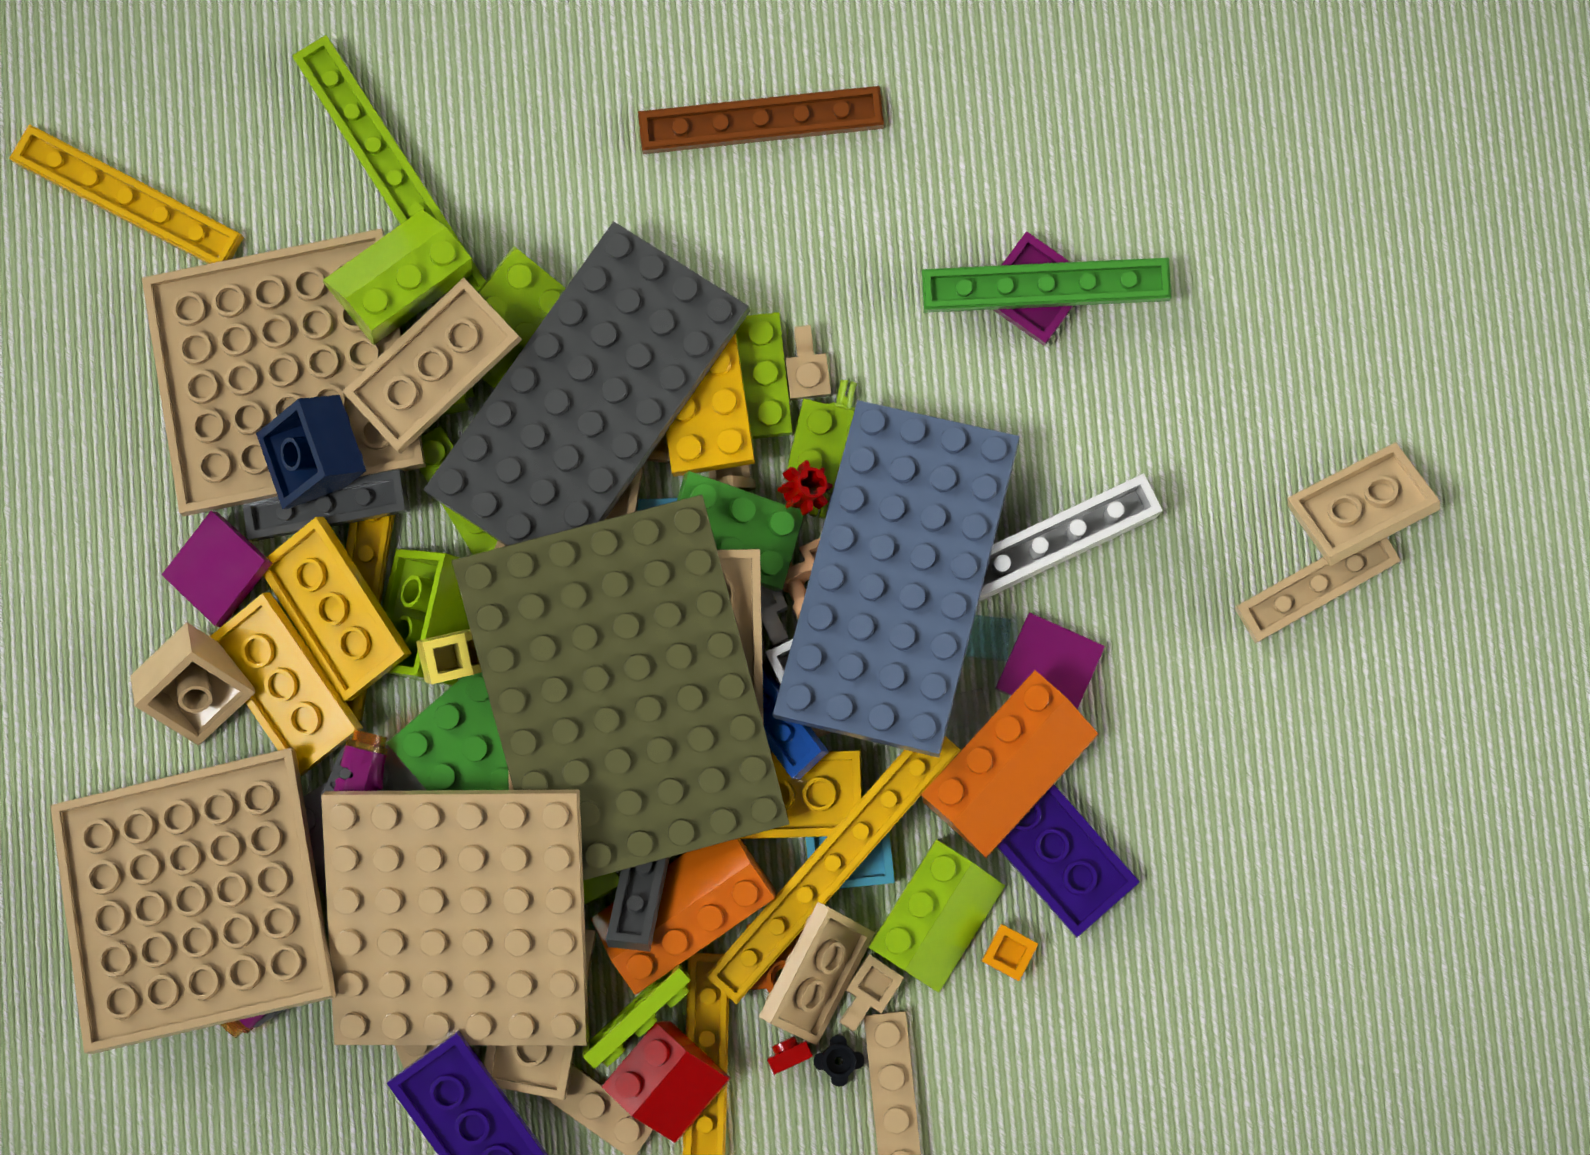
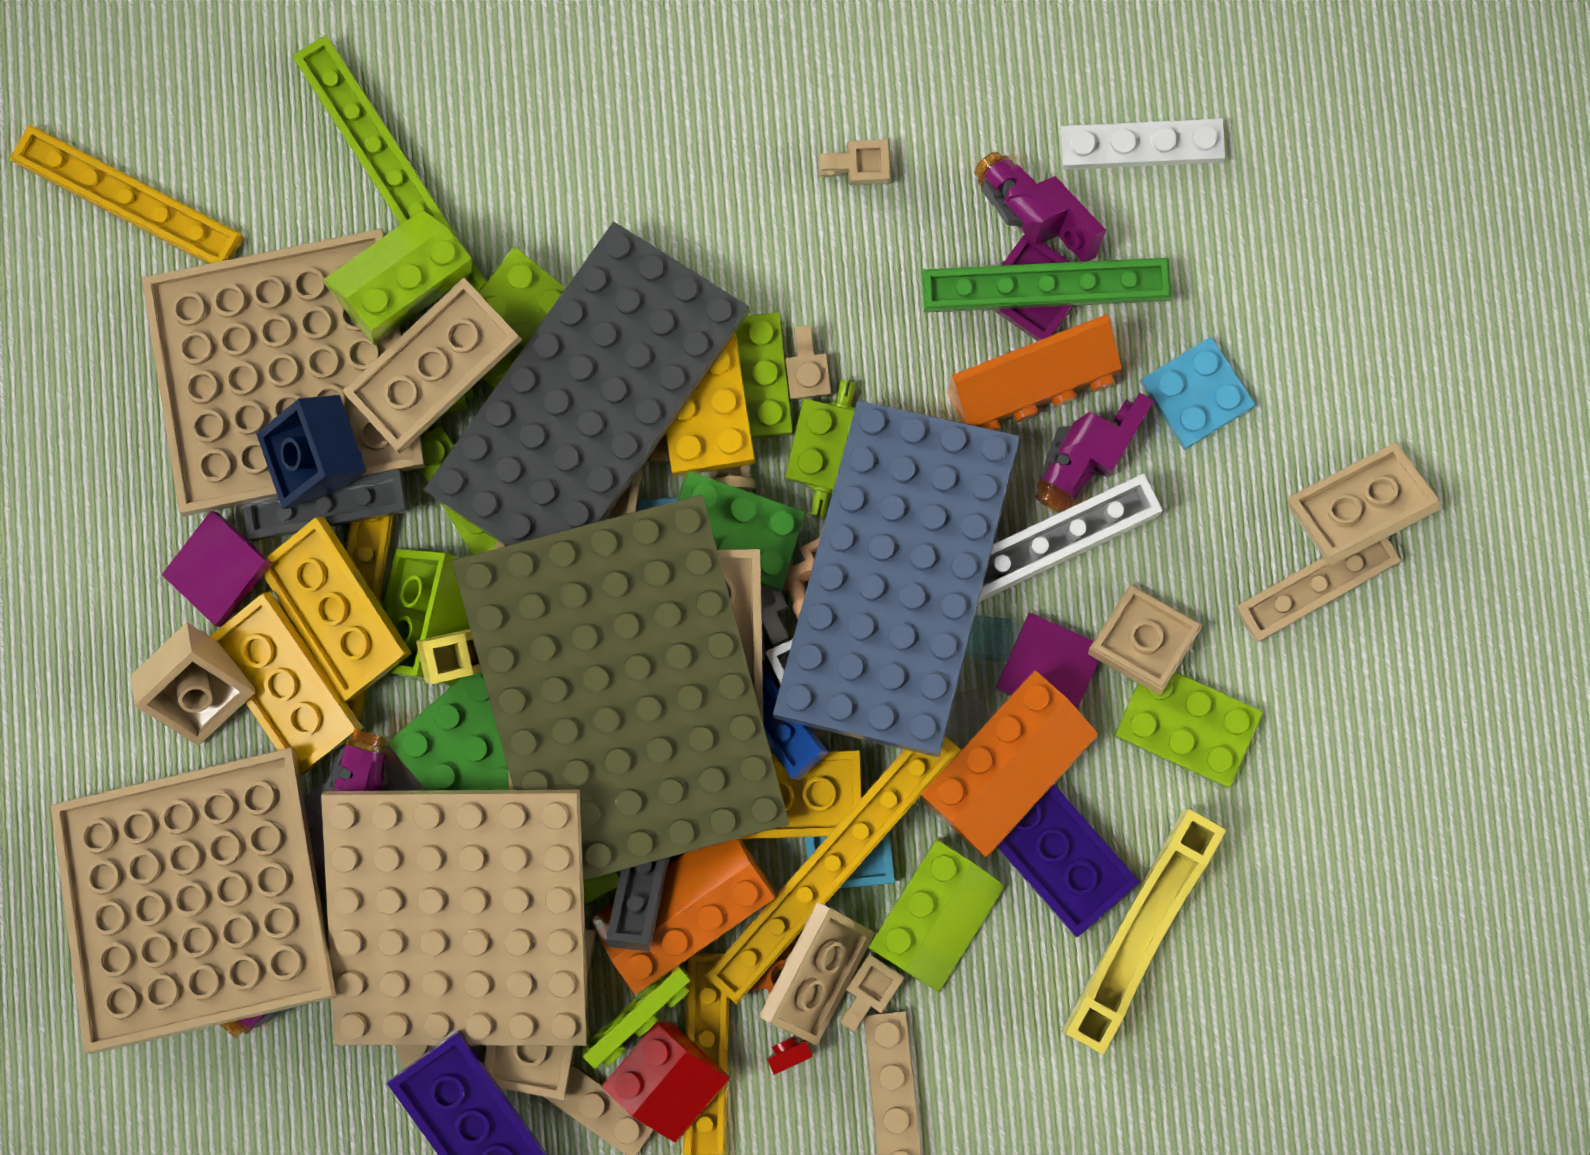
dark orange tile [638,86,884,154] -> none
red gear [778,460,833,516] -> none
black plate [814,1035,864,1087] -> none
light orange plate [981,924,1038,981] -> none
none -> tan plate [818,139,891,185]
none -> orange slope [948,314,1122,431]
none -> magenta plate [974,152,1107,262]
none -> magenta plate [1035,392,1154,513]
none -> white plate [1059,119,1225,170]
none -> light yellow arch [1061,809,1226,1055]
none -> tan tile [1088,584,1203,696]
none -> lime plate [1113,672,1263,789]
none -> medium azure plate [1140,337,1255,450]

